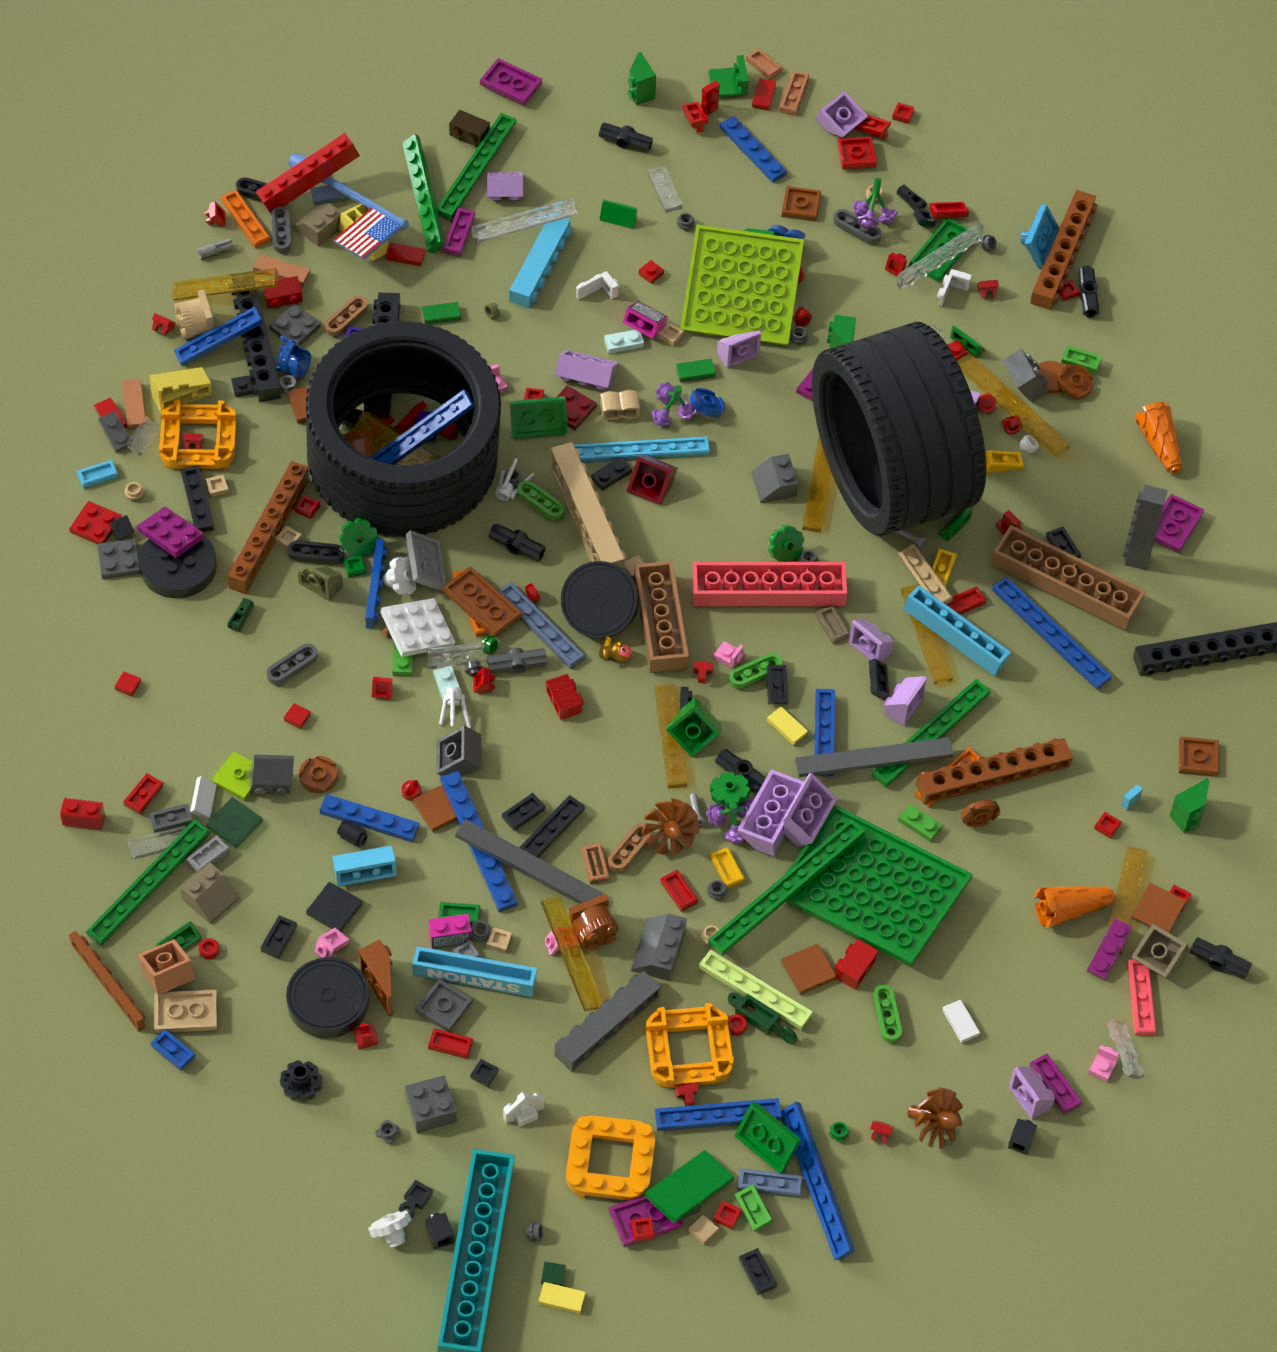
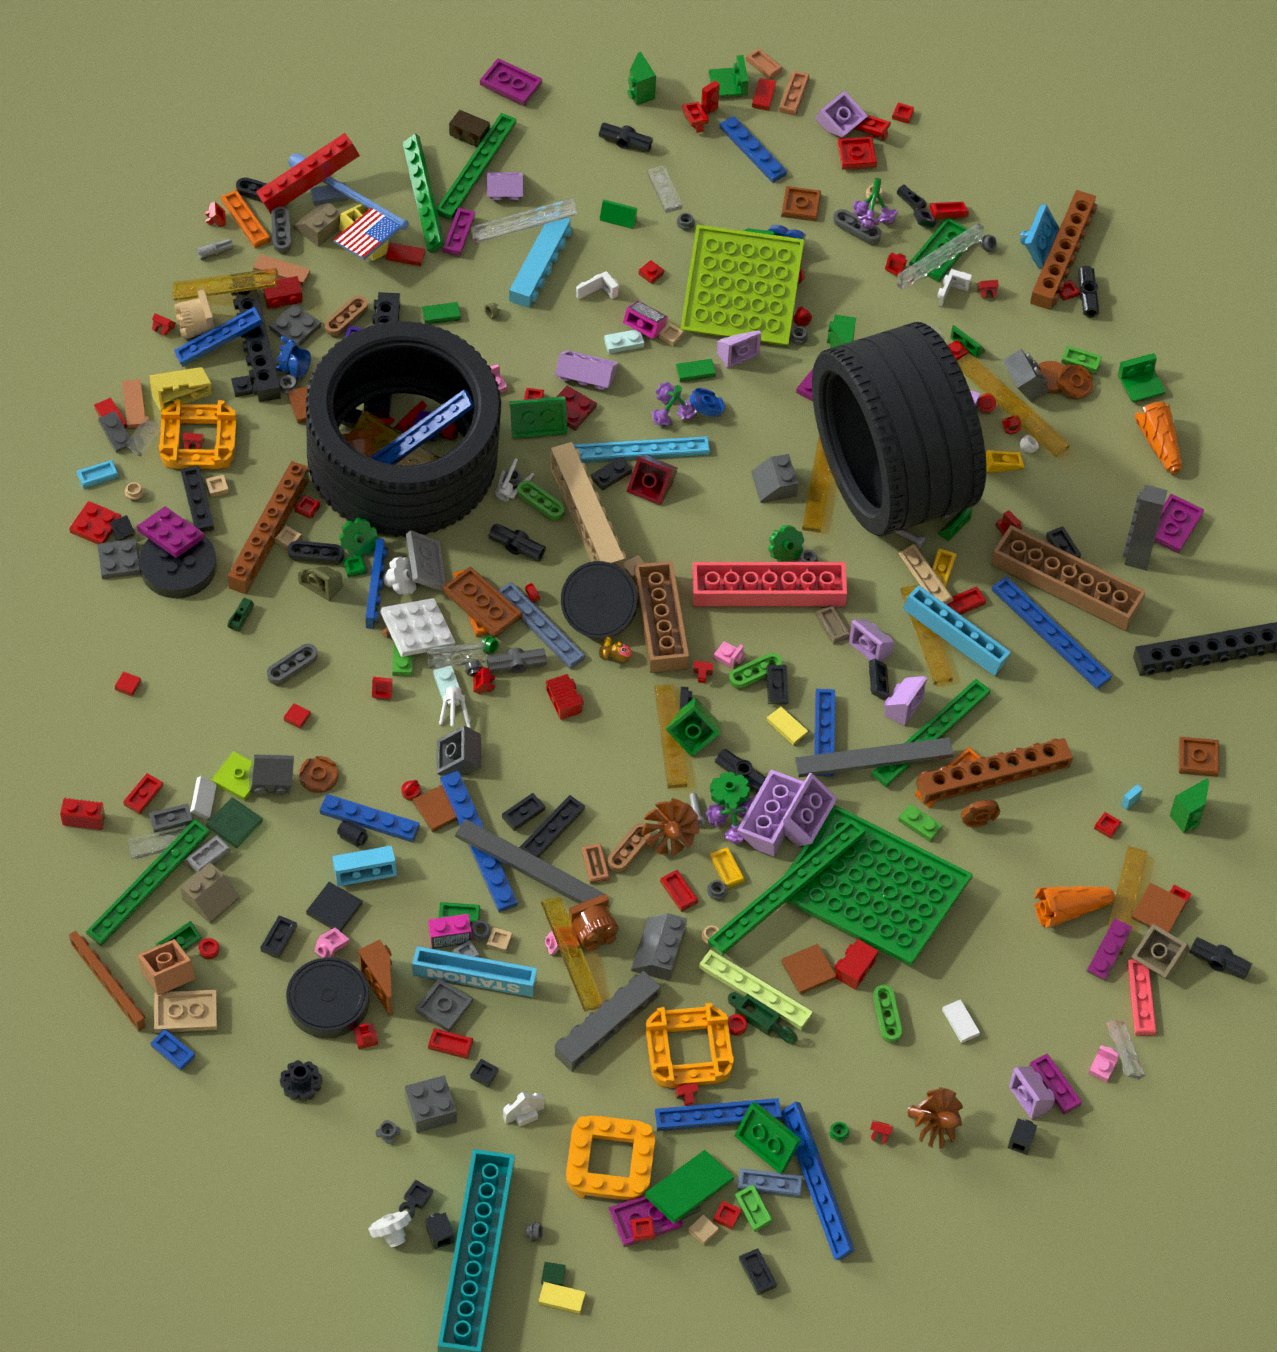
tan brick [600,390,640,420] -> none
none -> green bracket [1118,353,1166,403]

